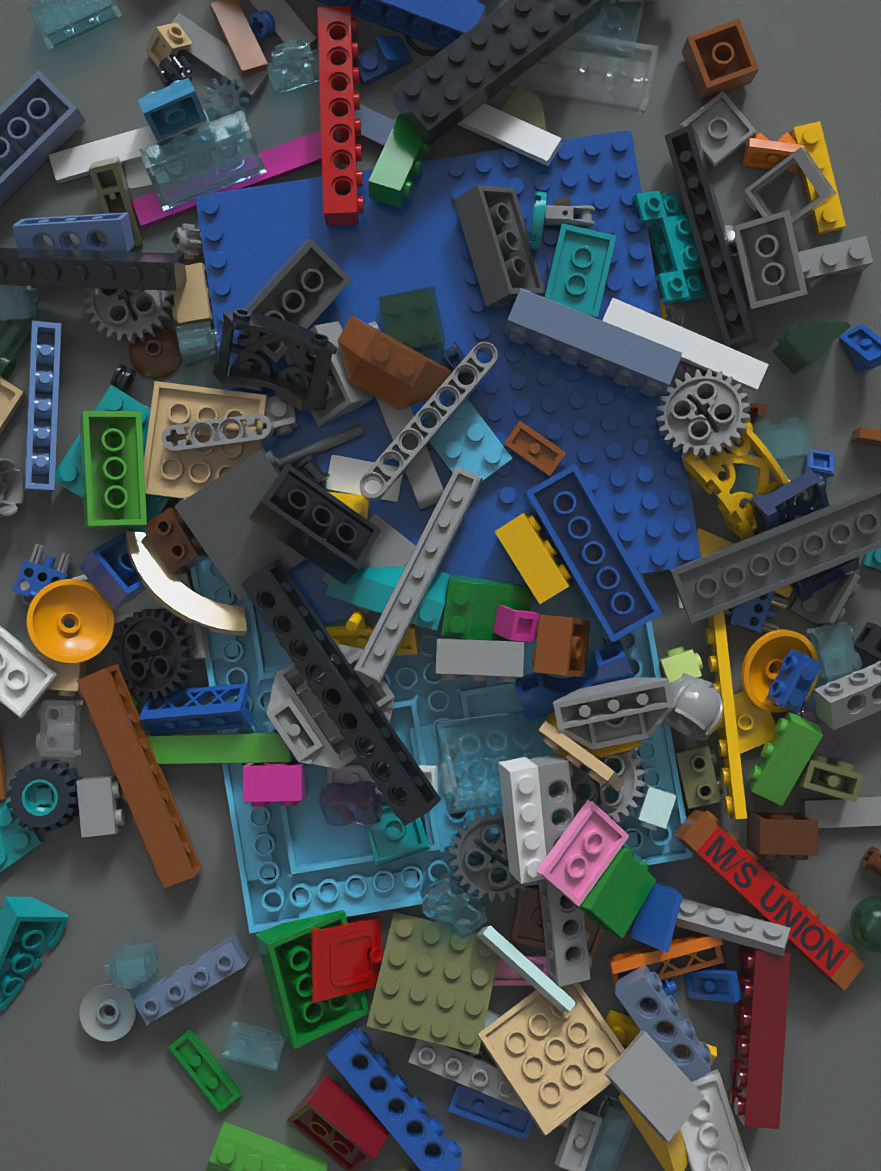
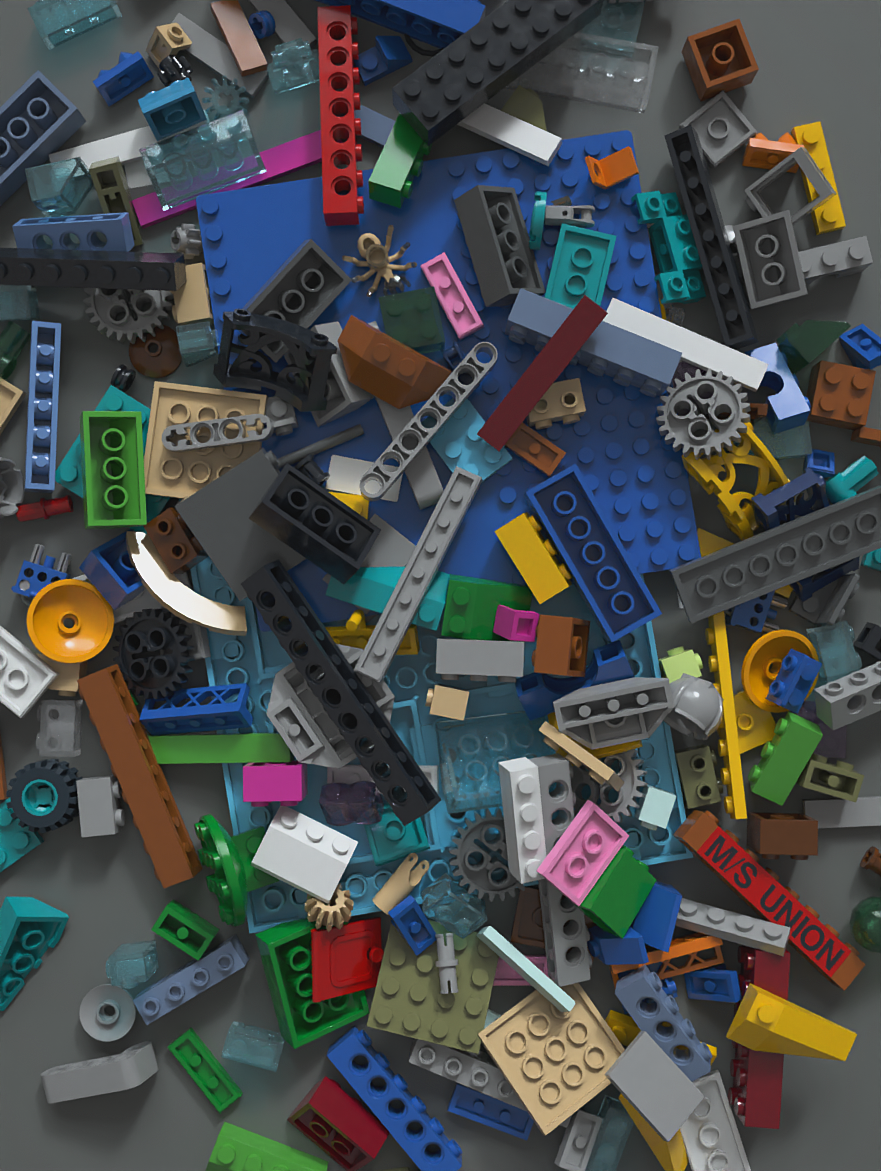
none -> red axle [16,495,74,522]
none -> clear light blue slope [25,157,94,217]
none -> light grey beam [41,1041,159,1103]
none -> blue tile [92,51,154,107]
none -> green brick [151,899,220,961]
none -> green bracket [194,814,279,927]
none -> white slope [251,806,358,904]
none -> tan gear [304,883,354,933]
none -> animal [342,225,417,301]
none -> tan piece [372,853,429,915]
none -> blue slope [388,895,436,956]
none -> bright pink tile [420,252,484,340]
none -> tan brick [425,683,469,721]
none -> light grey pin [435,933,459,994]
none -> dark red tile [477,295,608,451]
none -> tan brick [526,378,586,430]
none -> orange bracket [585,146,639,189]
none -> blue slope [587,925,649,965]
none -> yellow wedge [726,983,857,1061]
none -> arch [744,342,811,434]
none -> dark orange brick [806,360,876,430]
none -> teal piece [825,455,879,504]

